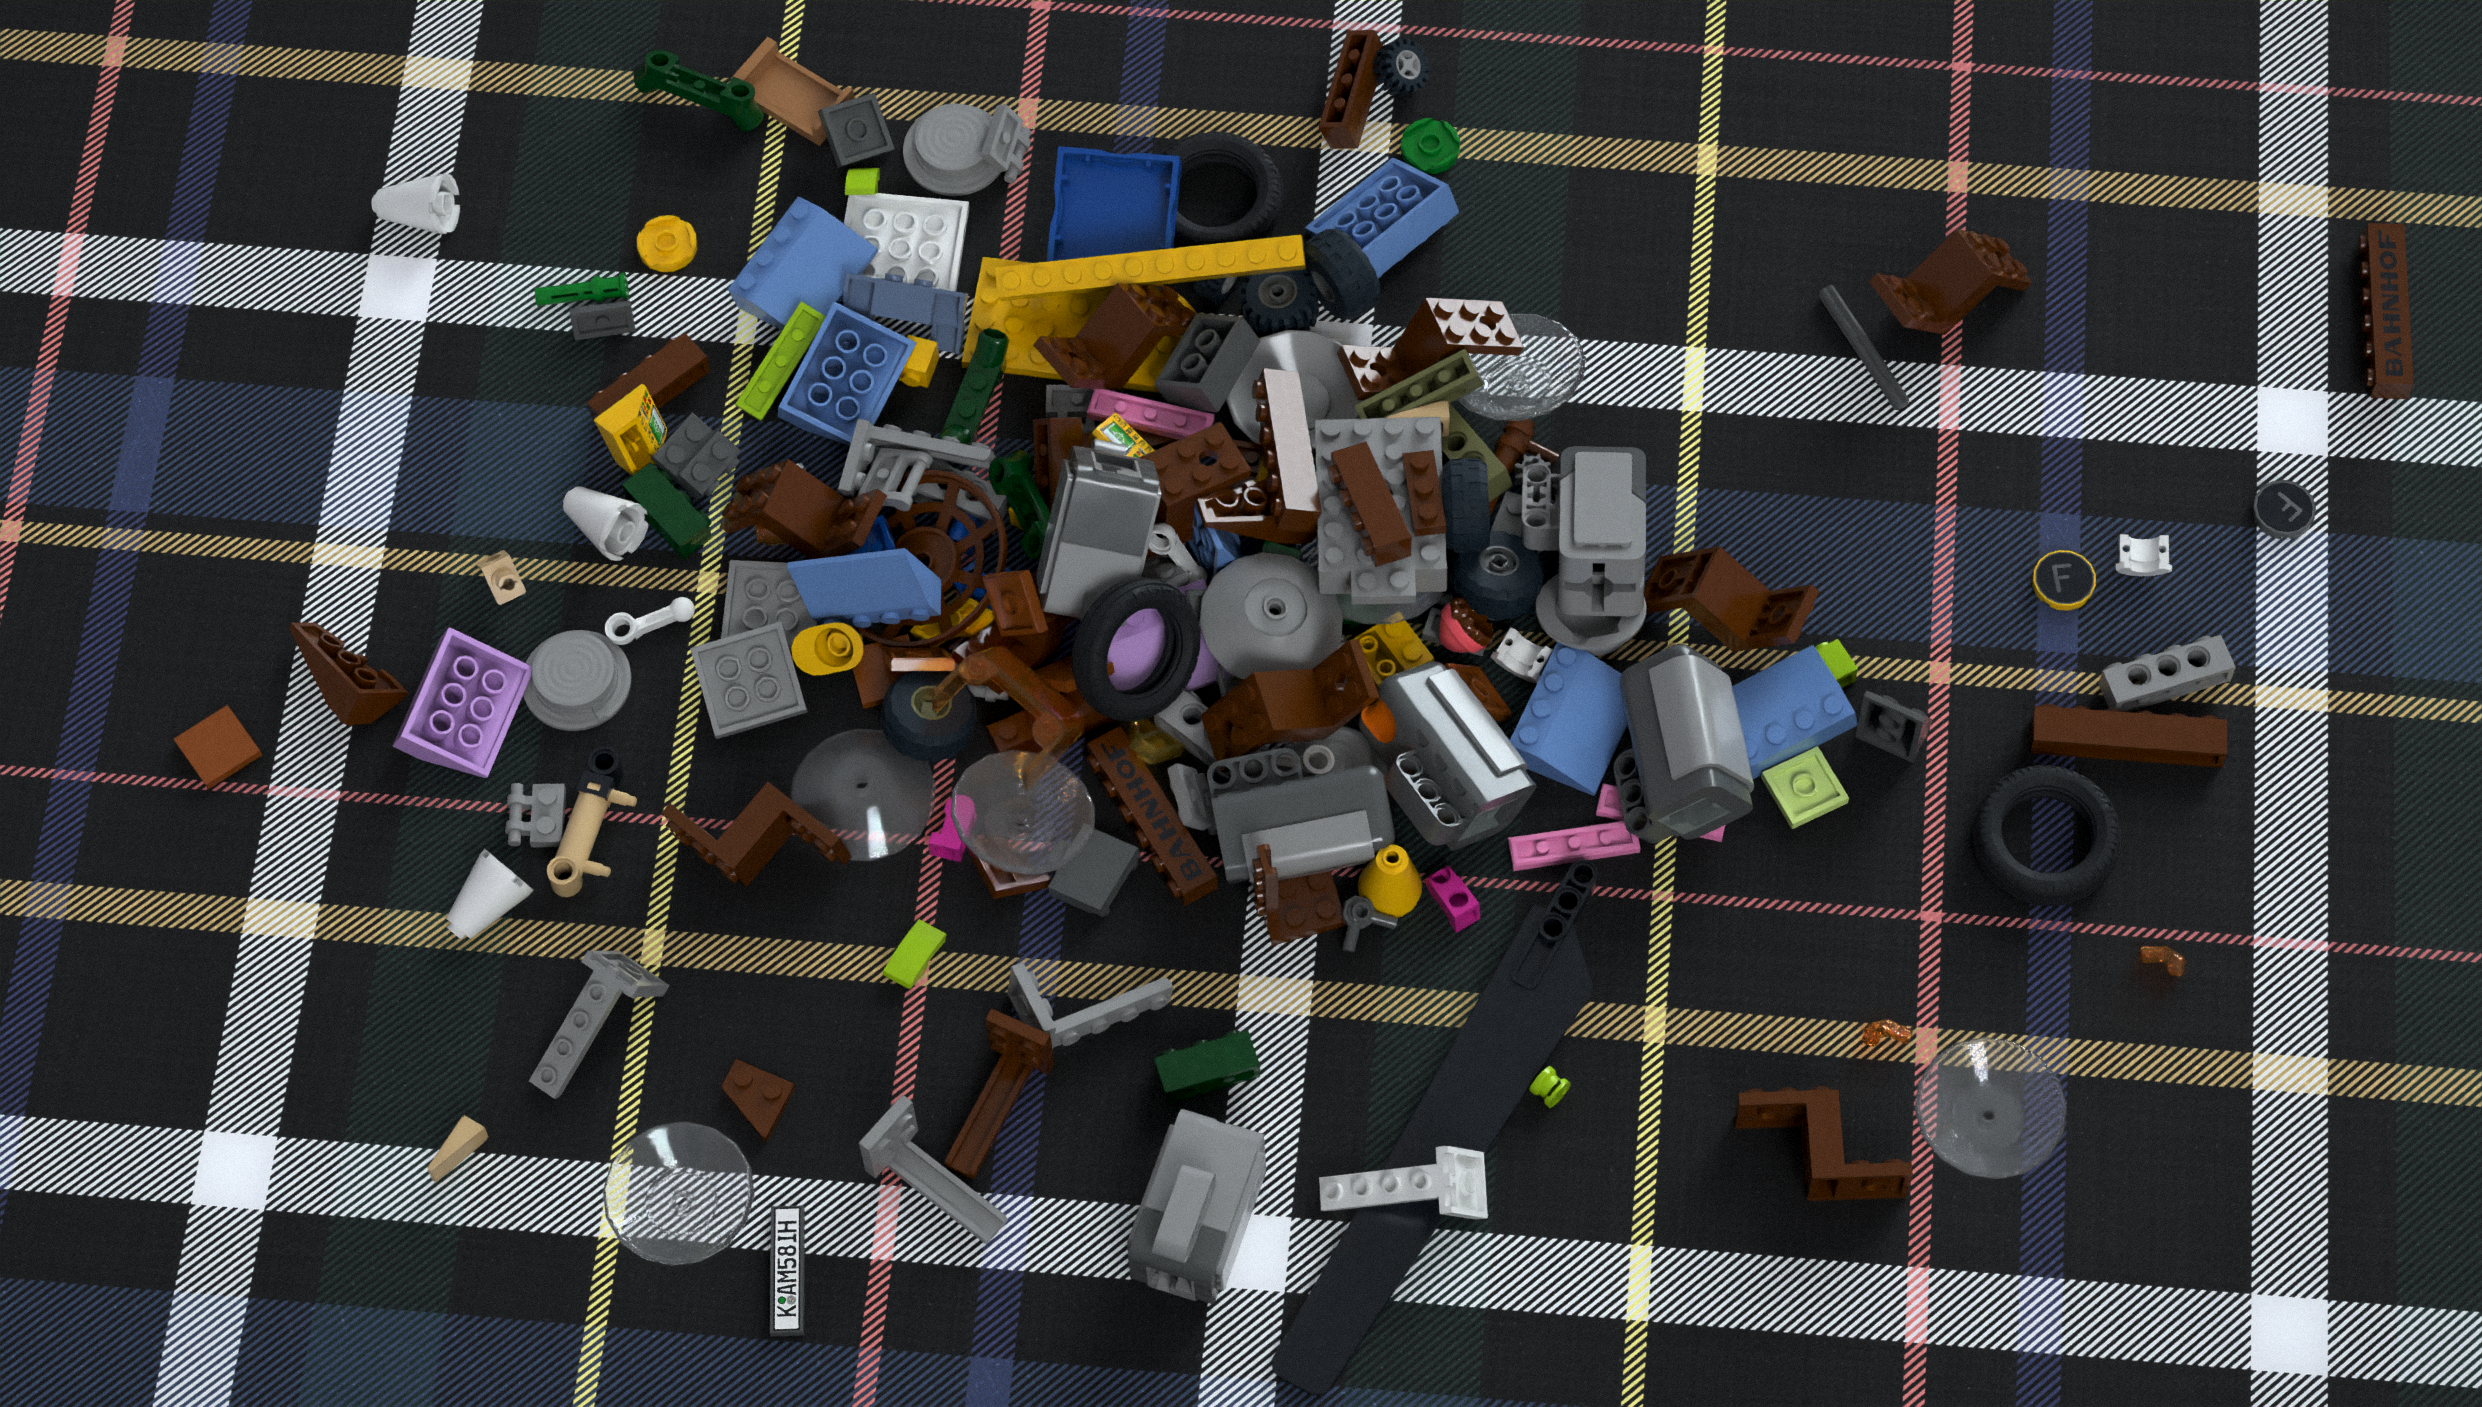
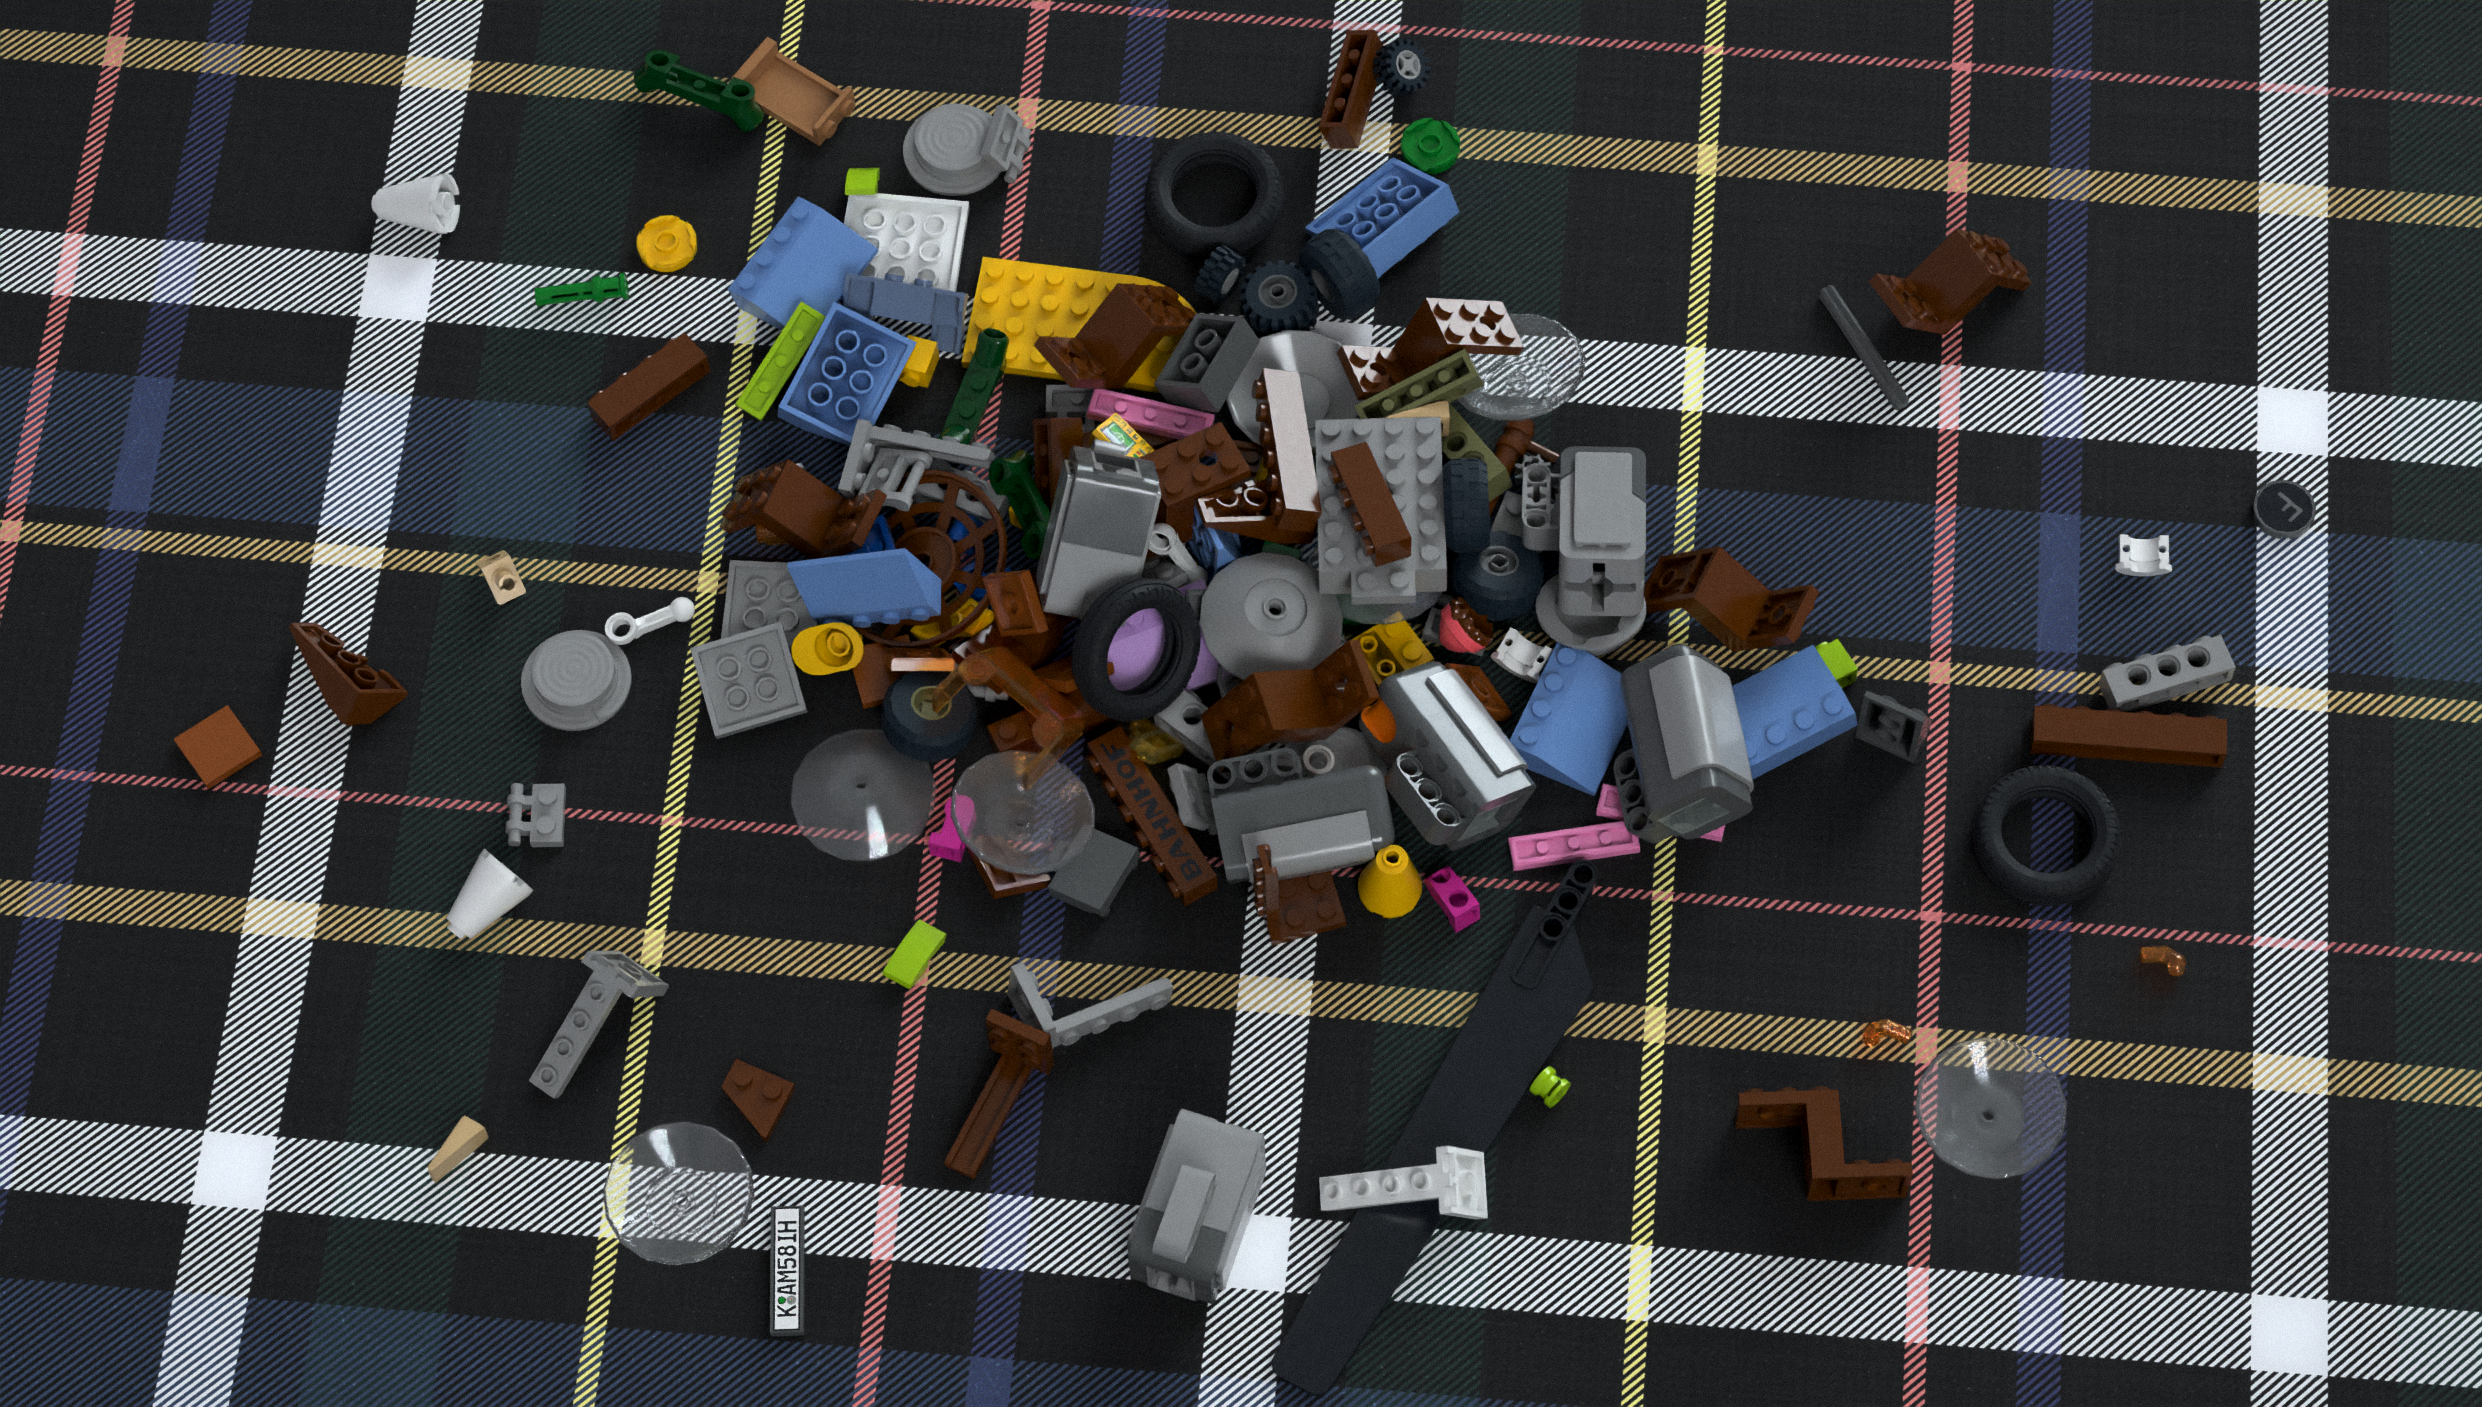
lavender slope [393,627,532,778] -> none
tan piece [547,746,637,897] -> none
white cone [563,486,648,561] -> none
dark grey hinge [570,300,636,341] -> none
yellow slope [594,384,668,476] -> none
dark green brick [622,462,712,560] -> none
dark grey plate [651,412,741,500] -> none
reddish brown bracket [662,782,852,887] -> none
dark grey plate [818,93,895,168] -> none
light grey bracket [859,1094,1008,1245] -> none
yellow brick [995,235,1306,302] -> none
blue tile [1047,146,1182,262] -> none
dark green brick [1154,1030,1260,1104] -> none
dark grey piece [1341,895,1398,953] -> none
reddish brown plate [1402,450,1446,537] -> none
yellowish green plate [1761,746,1849,829] -> none
black tile [2032,550,2096,611] -> none
reddish brown brick [2358,223,2414,399] -> none

